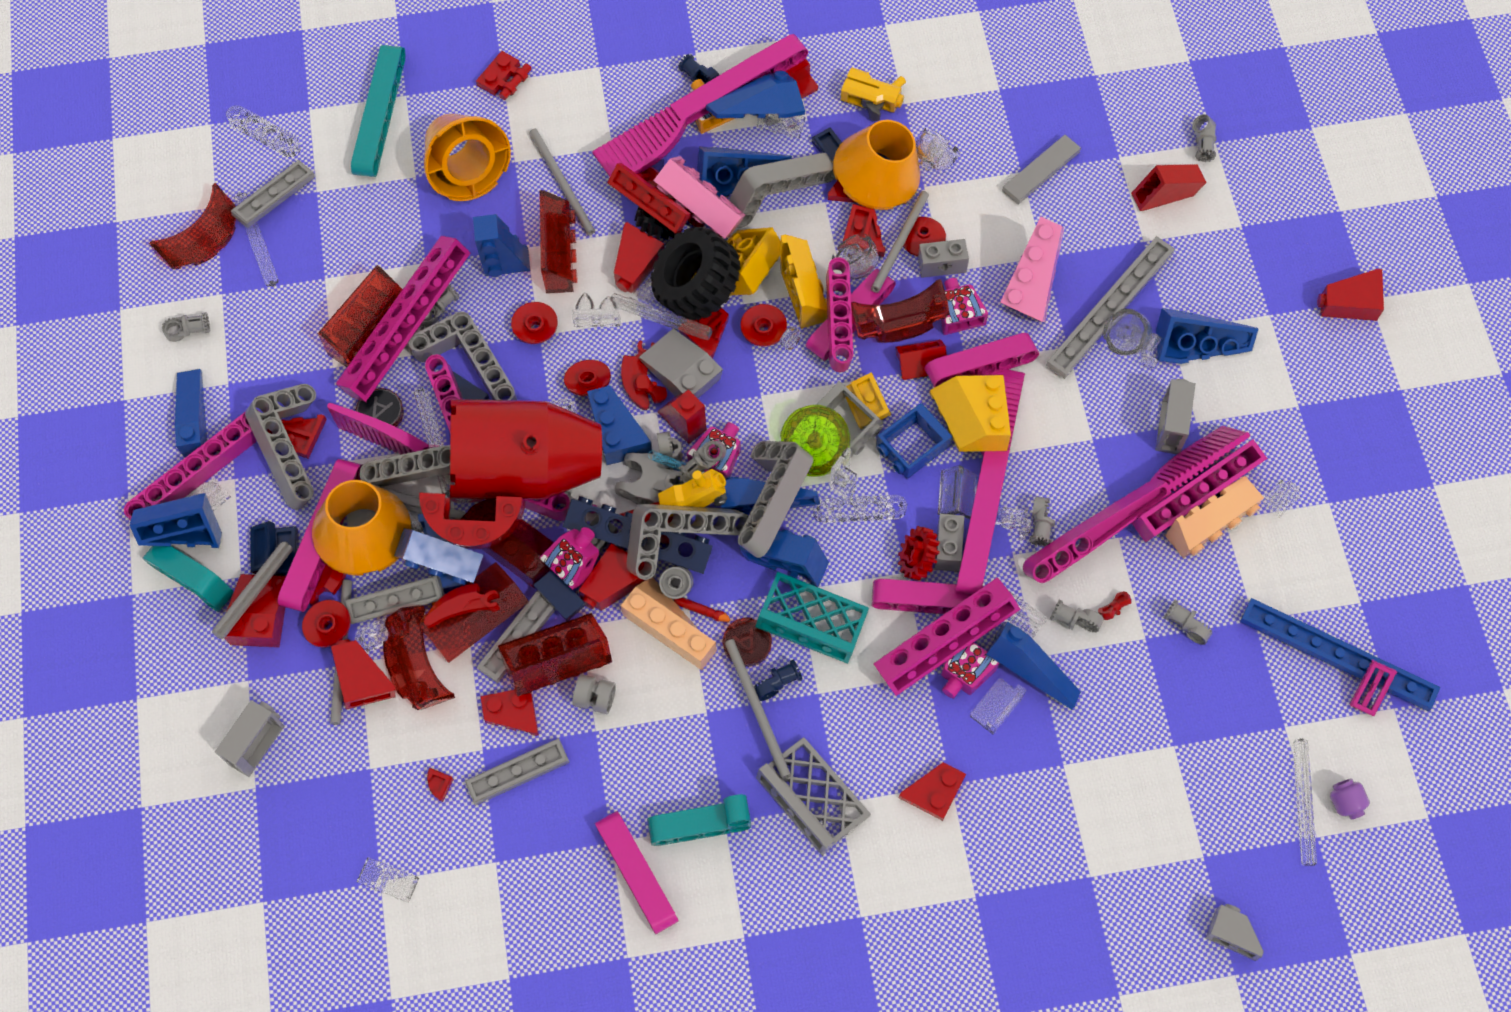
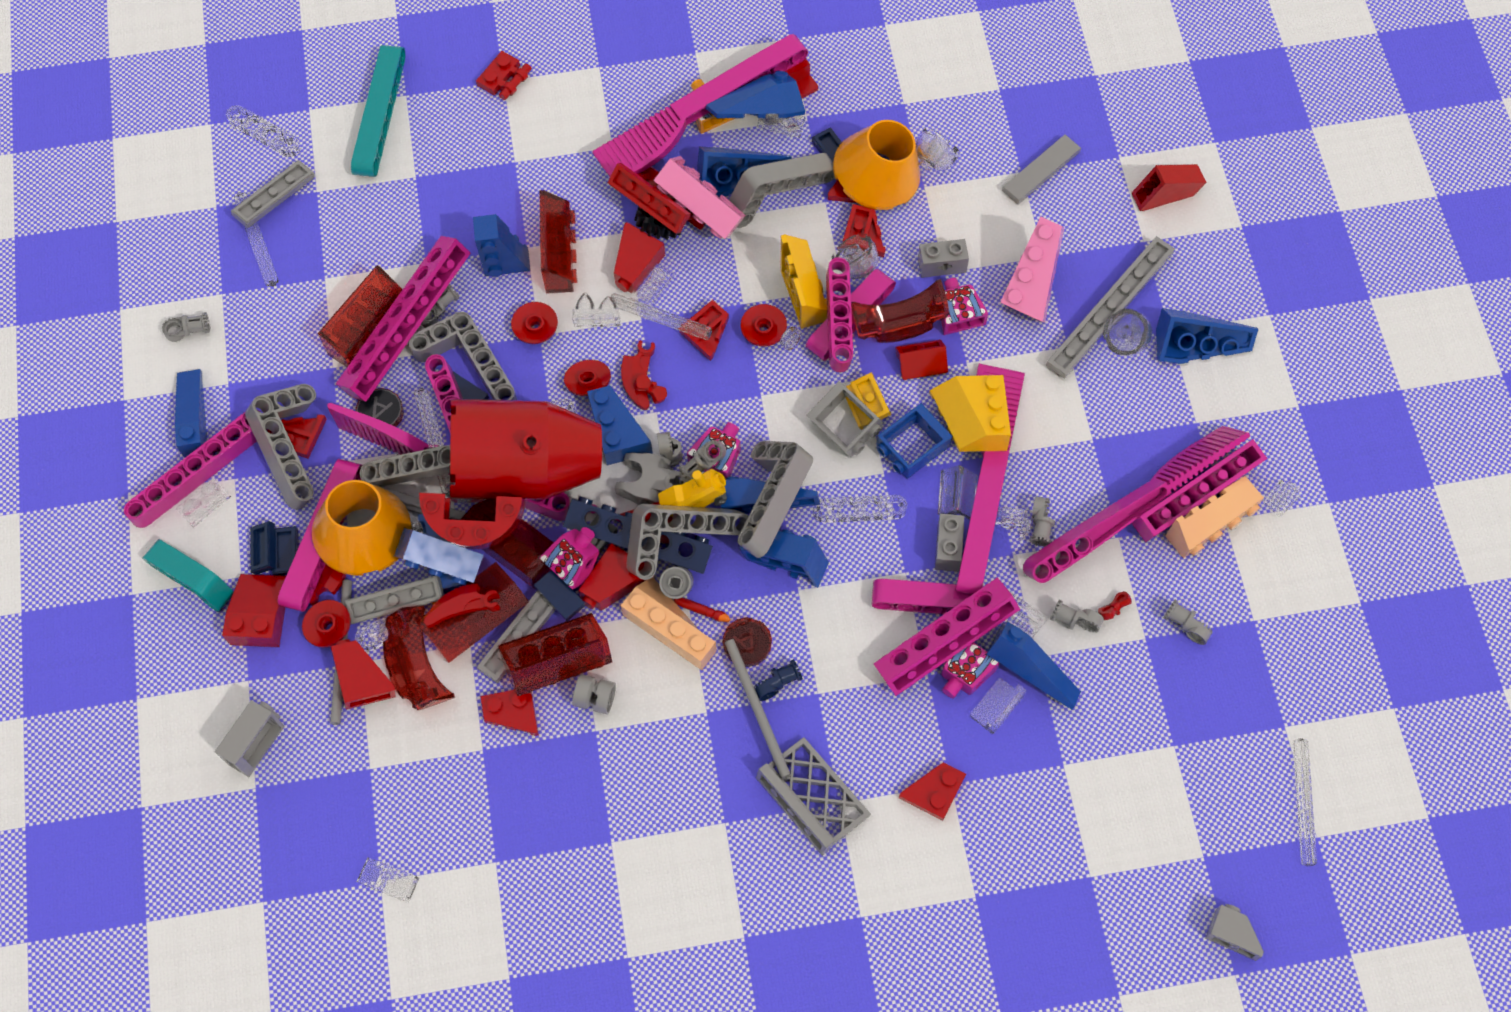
blue wedge [129,493,222,548] -> none
clear red windscreen [149,183,236,269] -> none
light grey axle [212,542,292,639] -> none
light orange cone [424,113,511,201] -> none
red tile [427,768,454,802] -> none
light grey tile [465,738,570,806] -> none
light grey piece [529,128,595,235] -> none
dark pink beam [594,811,679,934] -> none
light grey slope [639,328,723,398] -> none
teal beam [647,794,751,846] -> none
medium azure piece [649,450,686,471] -> none
black tyre [651,227,740,320] -> none
red slope [658,389,707,444] -> none
dark blue connector [678,54,719,84] -> none
yellow wedge [692,227,780,296] -> none
teal fence [755,571,869,664] -> none
clear neon green tile [780,405,850,477] -> none
clear panel [830,447,857,500] -> none
yellow piece [840,67,906,121] -> none
light grey piece [871,191,929,293] -> none
red gear [898,526,940,581] -> none
red dish [903,217,946,257] -> none
dark pink beam [925,333,1039,388] -> none
clear arm [1141,333,1161,370] -> none
light grey window [1155,379,1196,454] -> none
light grey connector [1192,114,1217,162] -> none
blue plate [1240,598,1440,712] -> none
red slope [1317,269,1384,321] -> none
medium lavender head [1330,779,1370,820] -> none
dark pink tile [1350,659,1397,716] -> none

